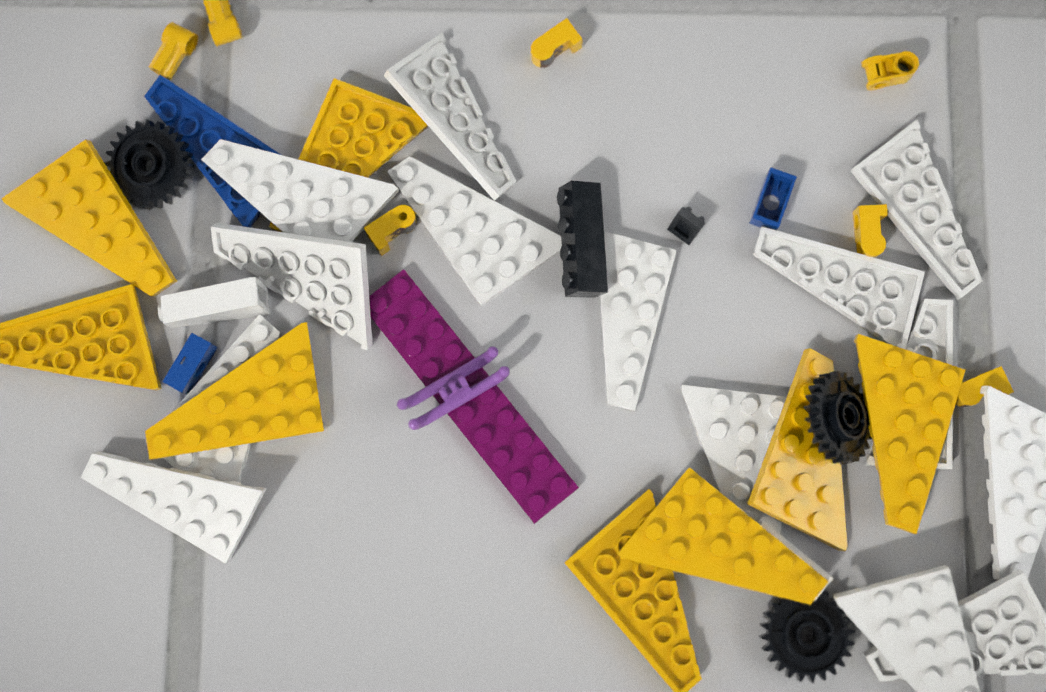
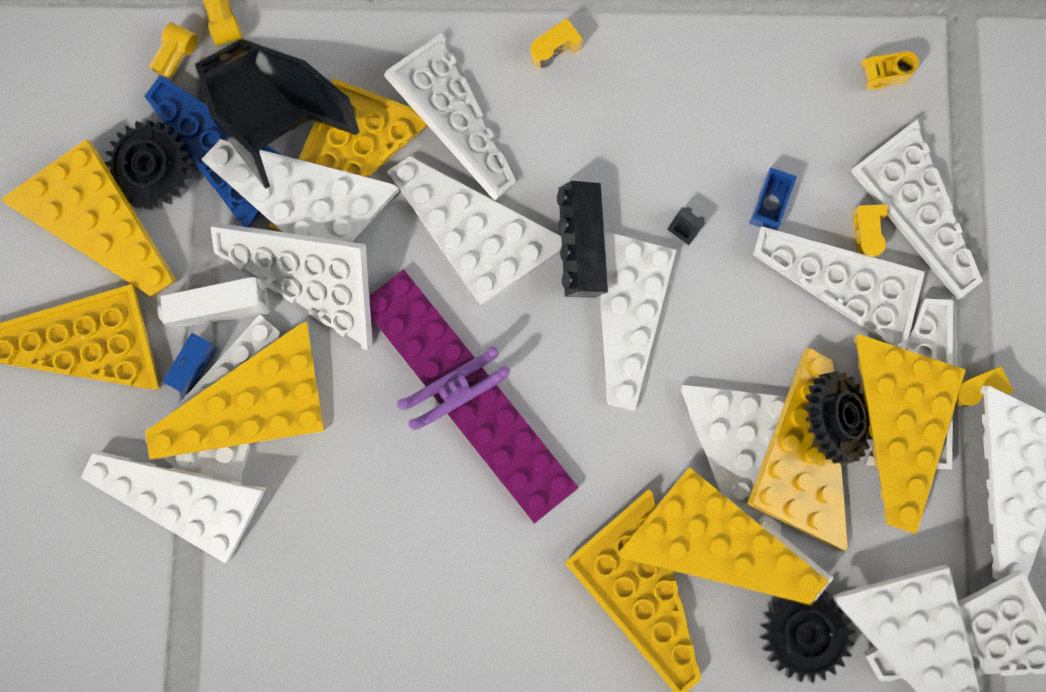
yellow leg [364,205,416,256] -> none
none -> black windscreen [195,39,360,189]

